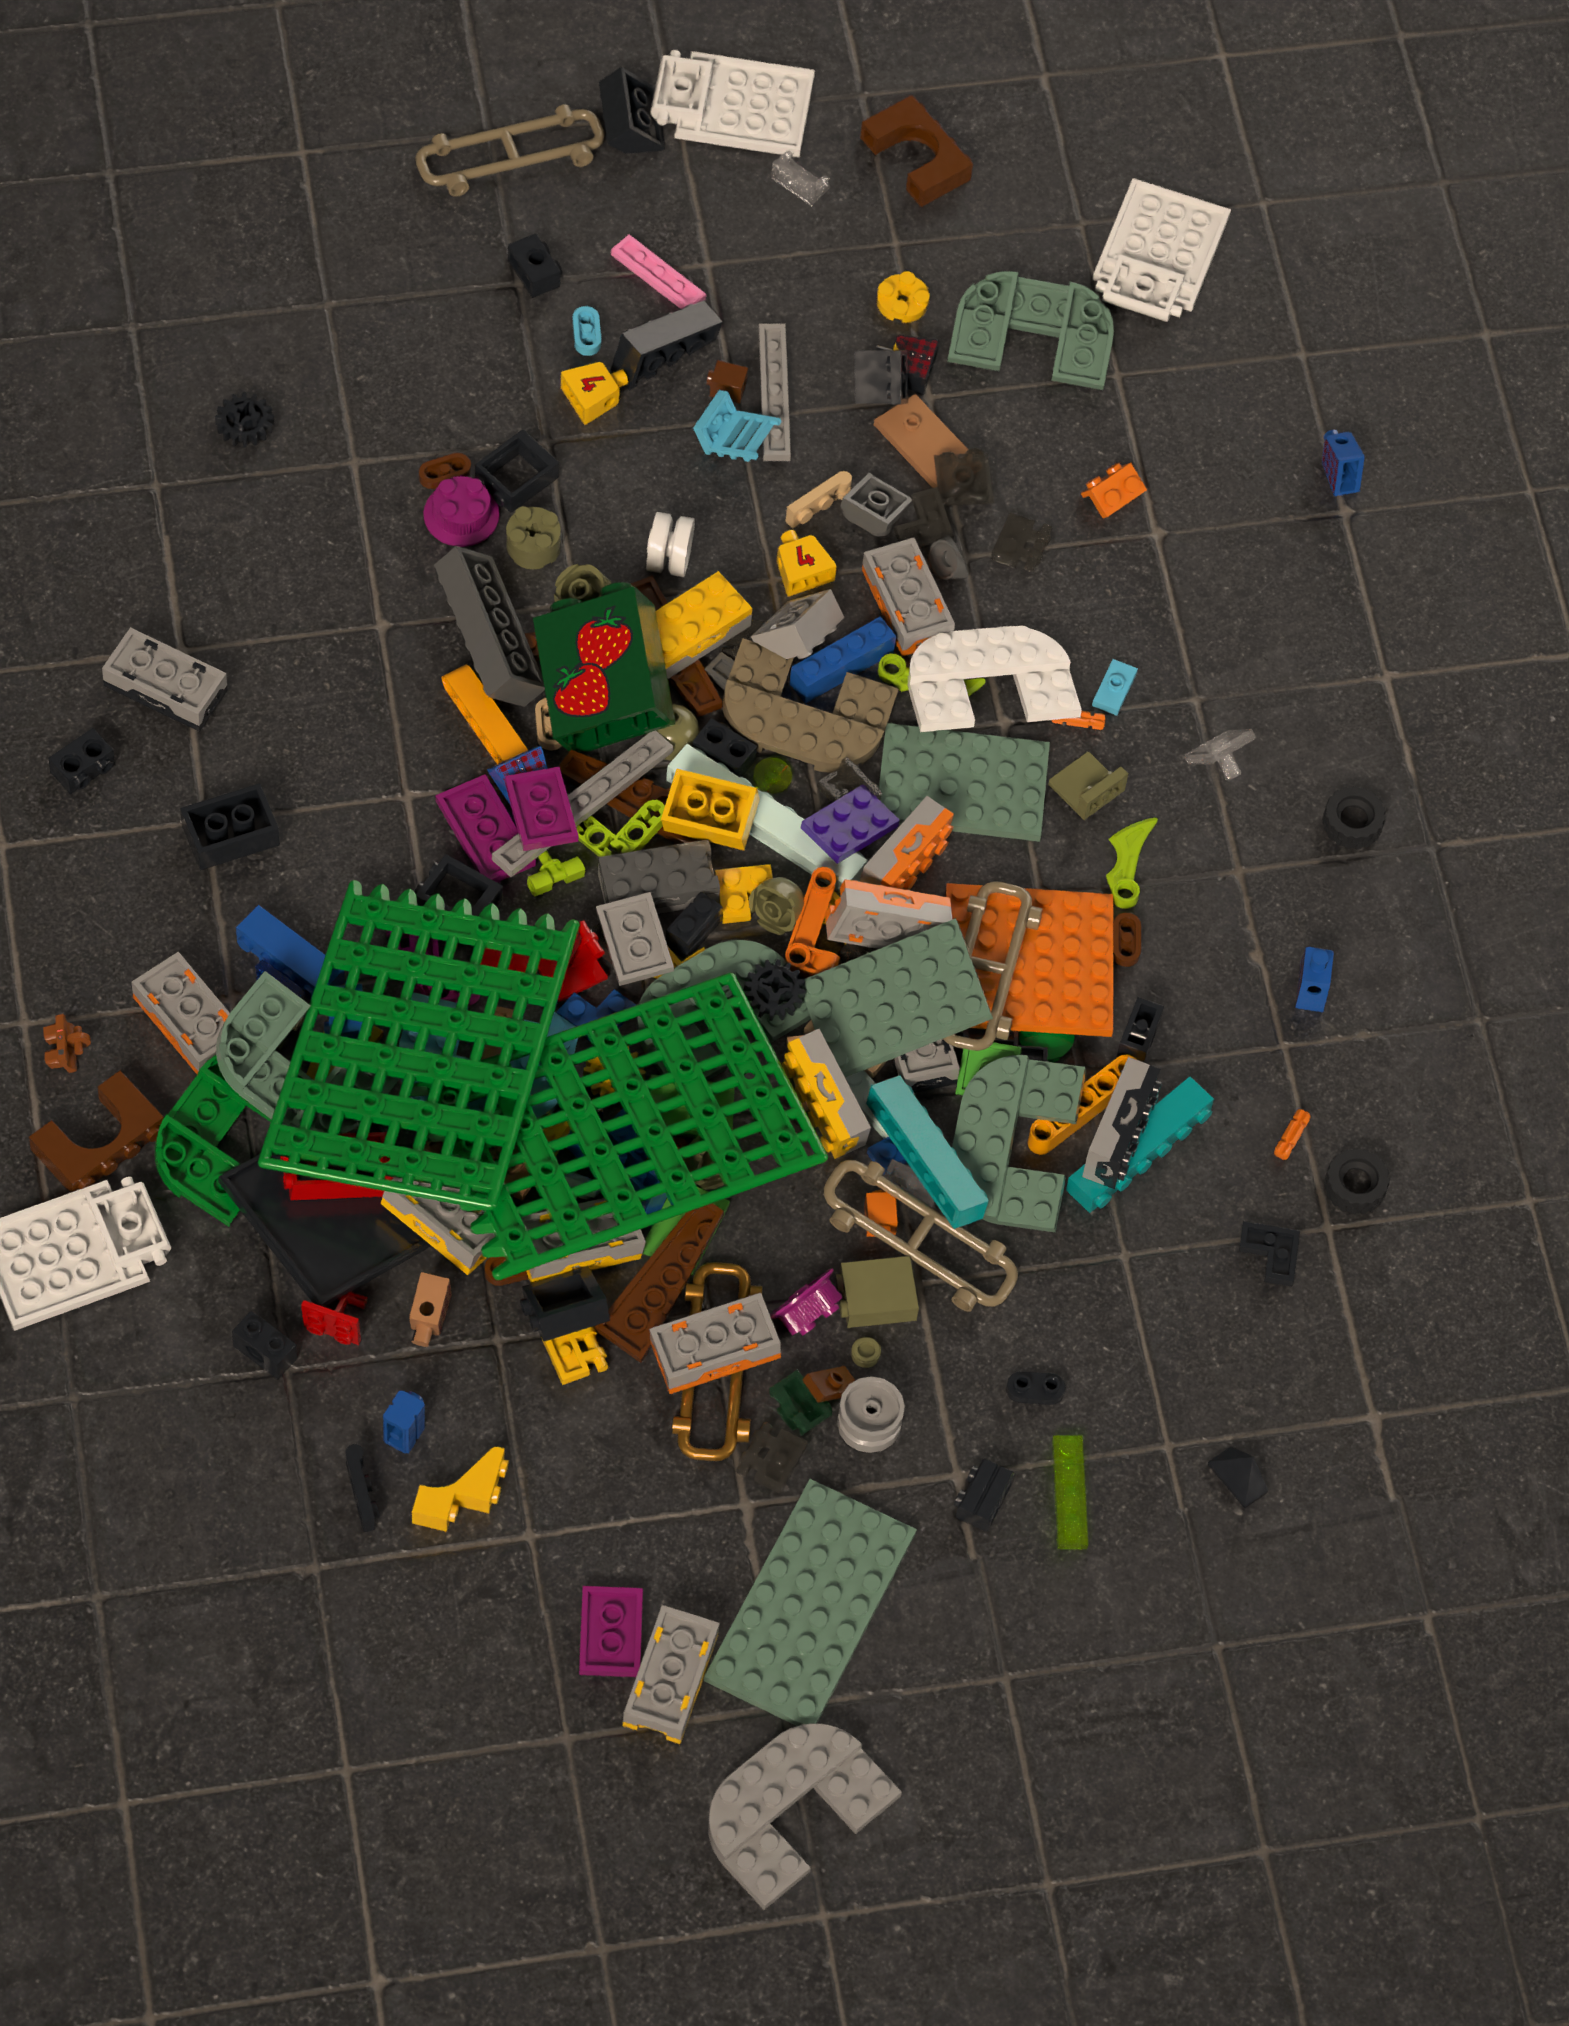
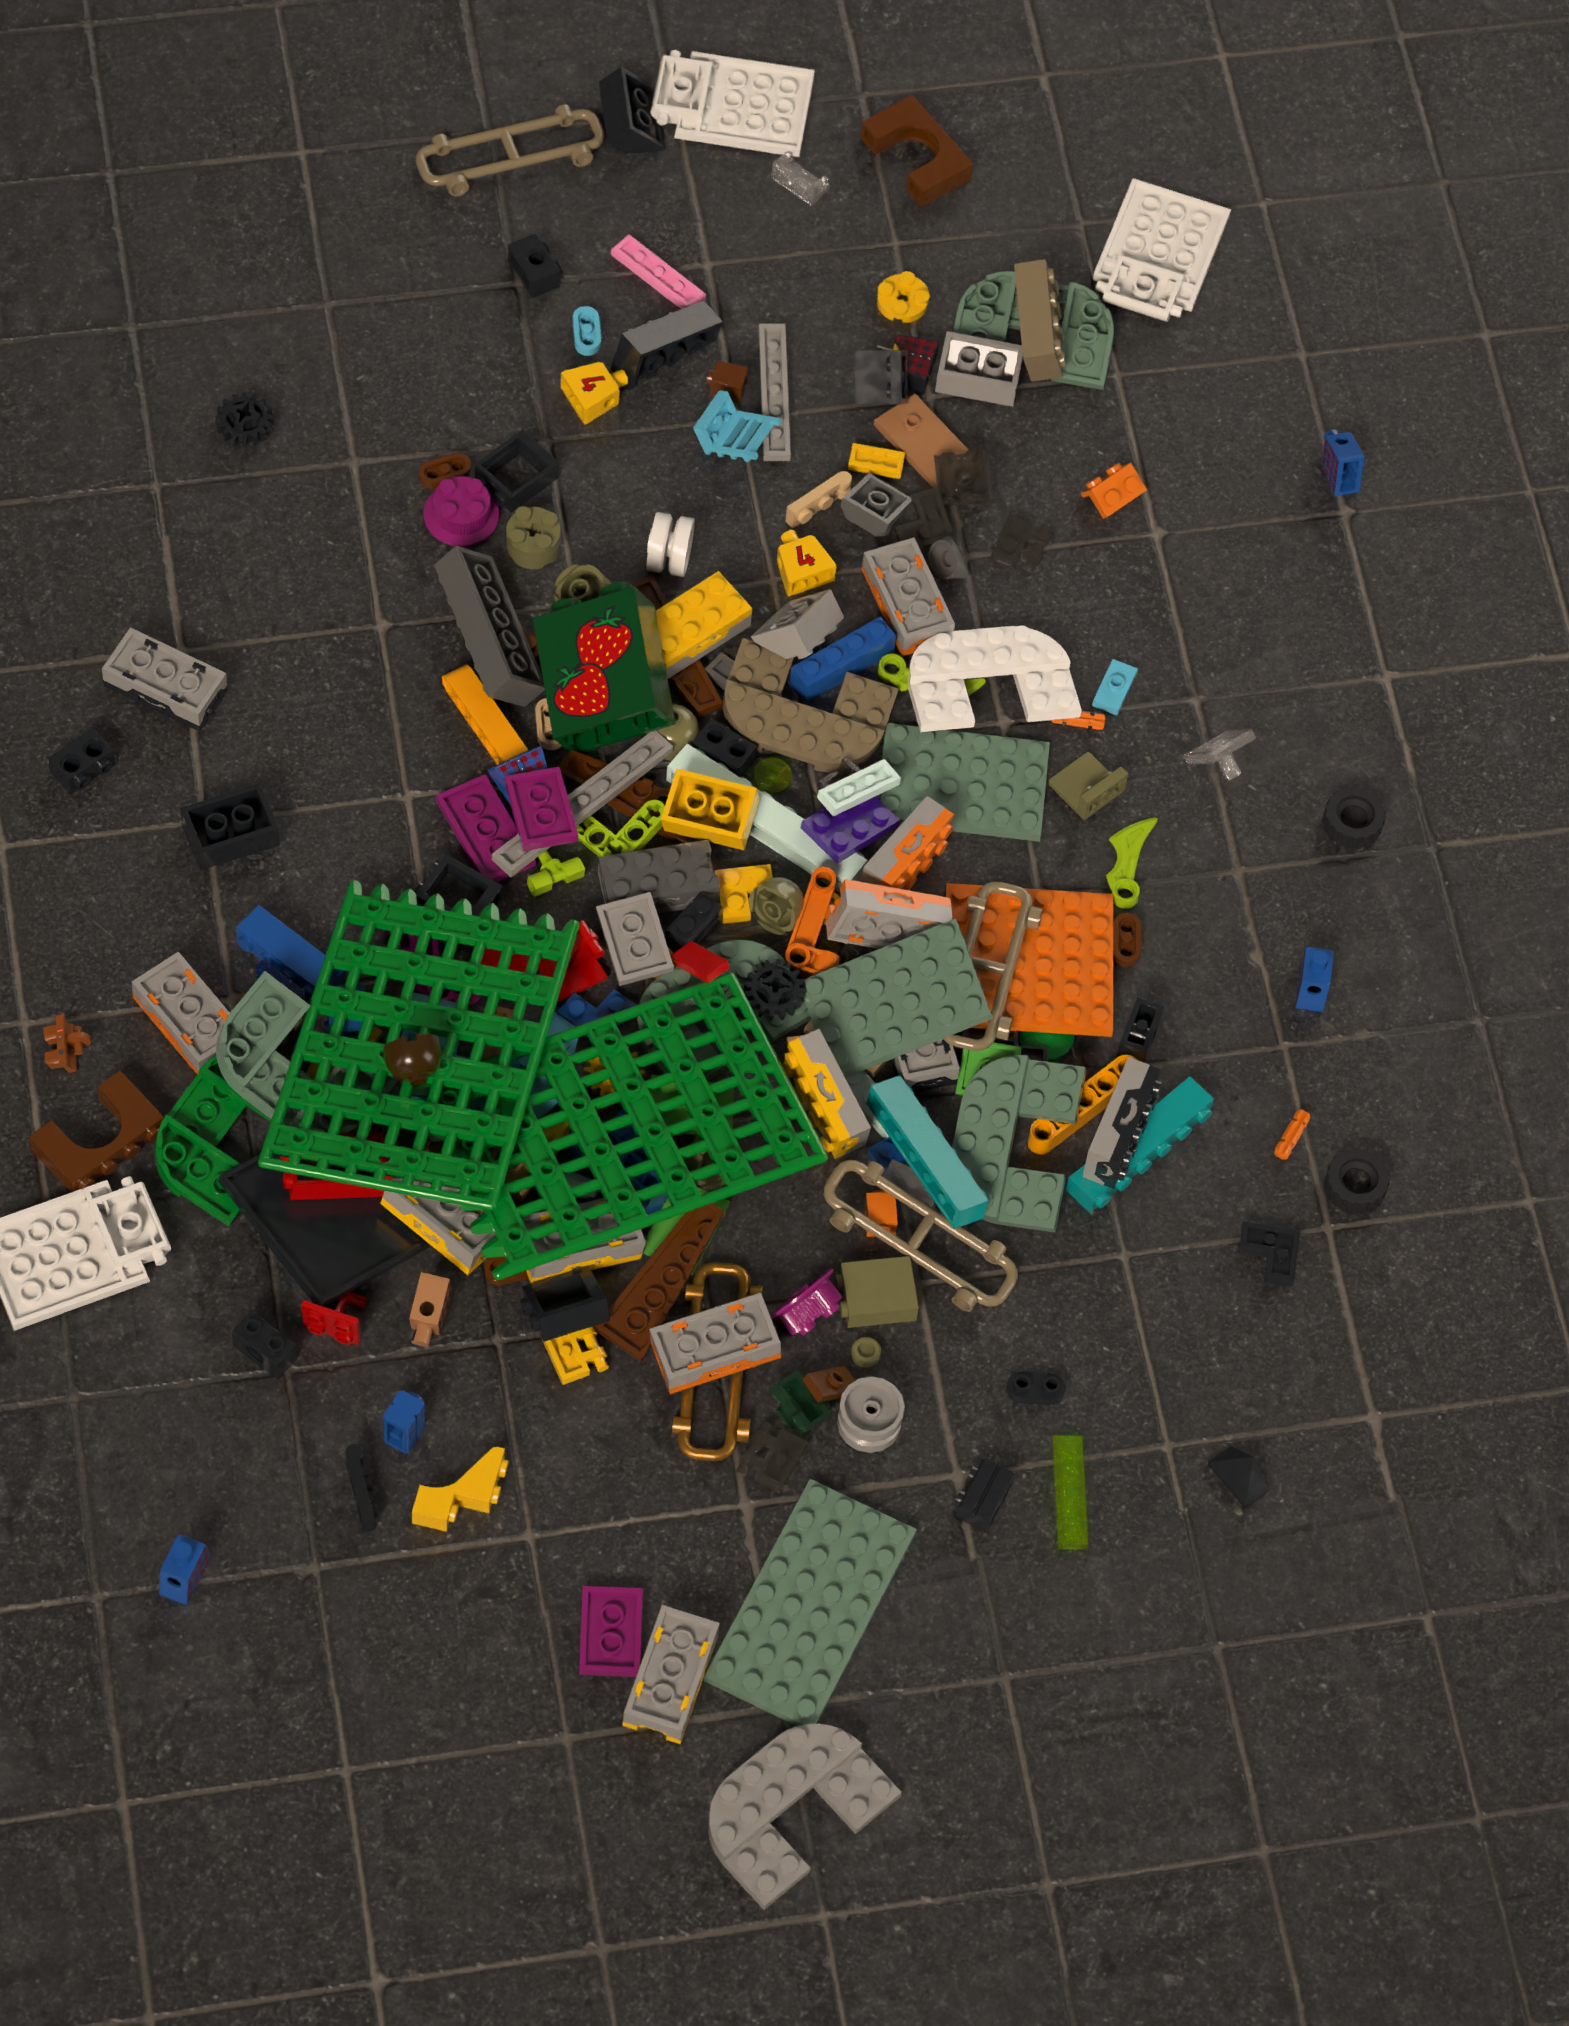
none -> blue torso [159,1534,211,1606]
none -> dark brown cylinder [383,1034,442,1086]
none -> red tile [671,941,729,983]
none -> light aqua plate [817,759,901,816]
none -> yellow plate [848,443,905,479]
none -> light grey slope [935,331,1023,407]
none -> dark tan brick [1014,259,1066,382]

